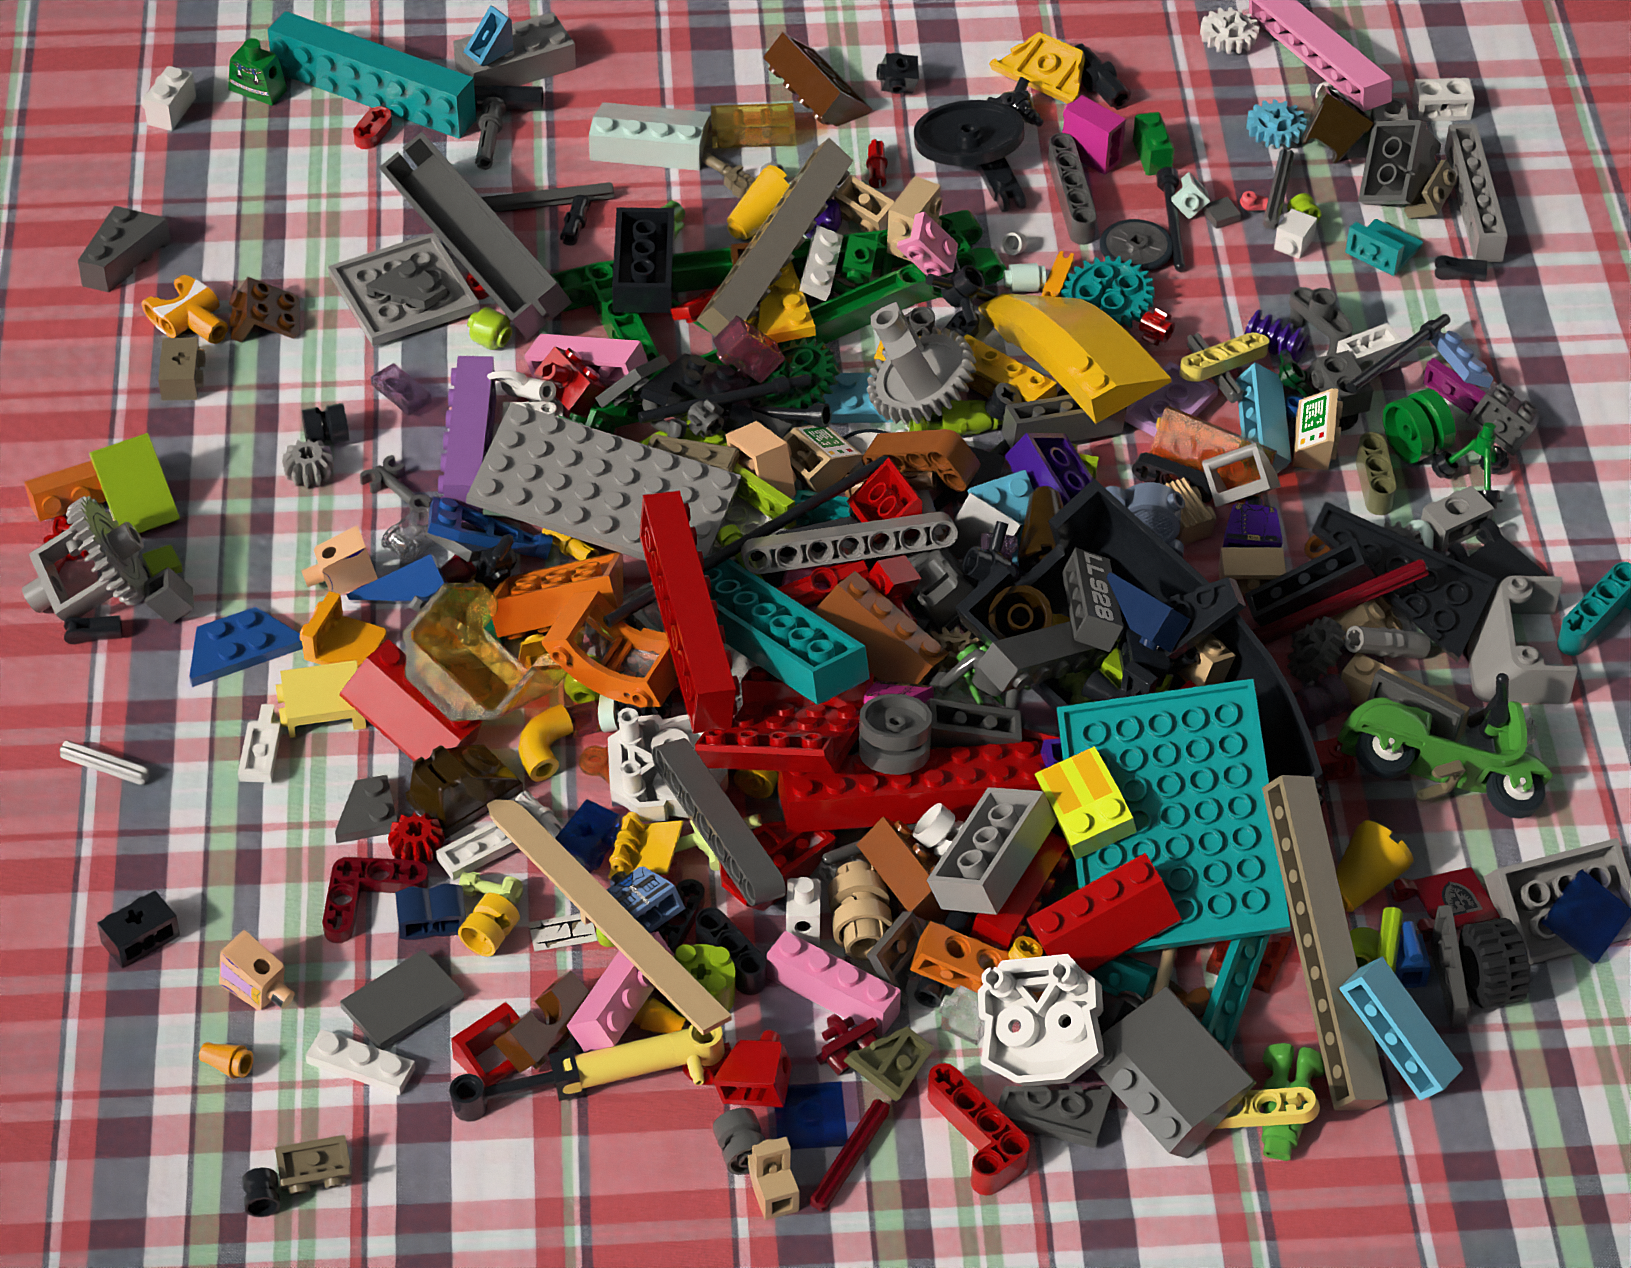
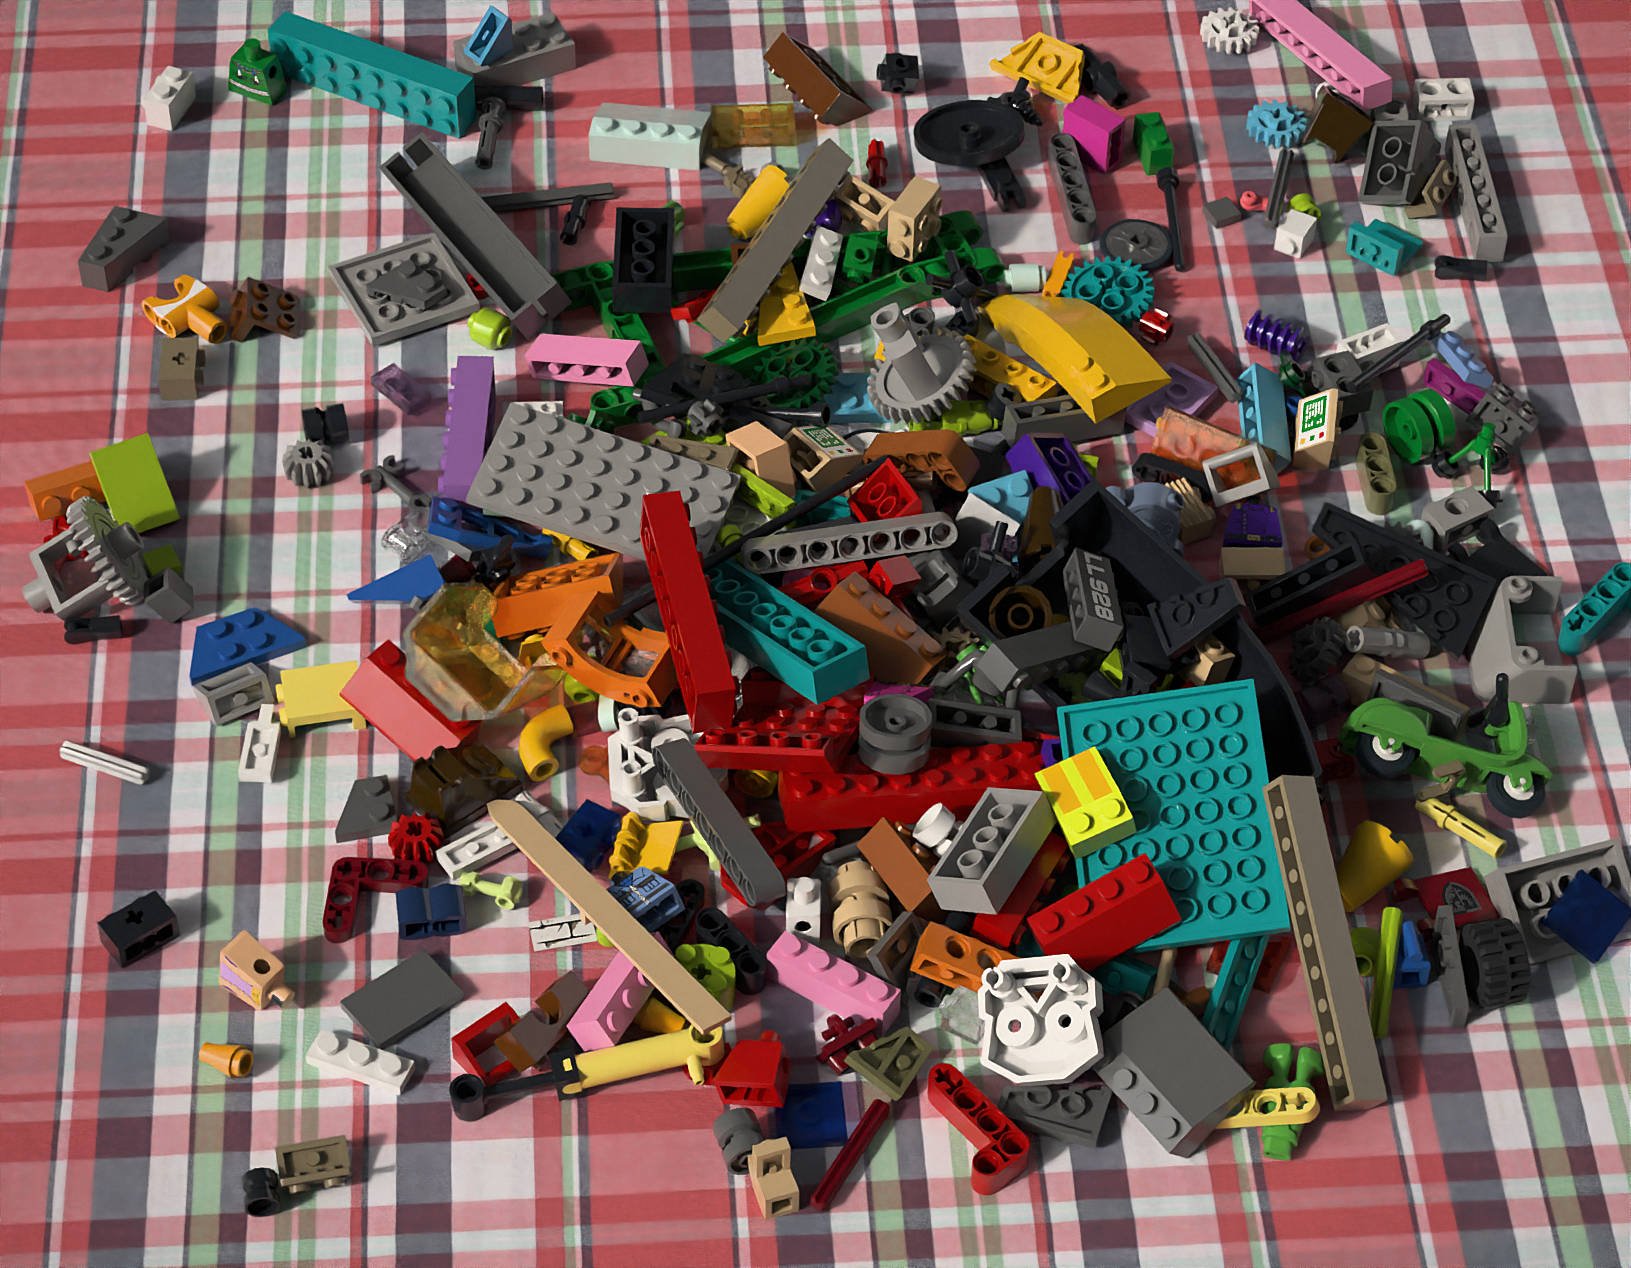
light orange bracket [300,591,387,668] -> none
light nougat torso [301,525,378,594] -> none
red beam [353,106,392,149] -> none
yellow wheel [458,892,520,957] -> none
white plant [487,370,556,402] -> none
red brick [533,346,606,416] -> none
dark grey wing [595,354,670,408] -> none
clear pink brick [713,315,785,383] -> none
bright pink bracket [897,211,958,276] -> none
white hinge [1002,232,1028,255] -> none
yellow bush [1008,936,1043,960] -> none
dark blue slope [1106,572,1191,653] -> none
light aqua bracket [1171,172,1210,219] -> none
light yellow beam [1179,333,1269,382] -> none
dark grey connector [1288,287,1353,355] -> none
medium azure brick [1339,957,1463,1101] -> none
none -> light grey tile [192,662,275,726]
none -> light yellow pin [1415,798,1507,859]

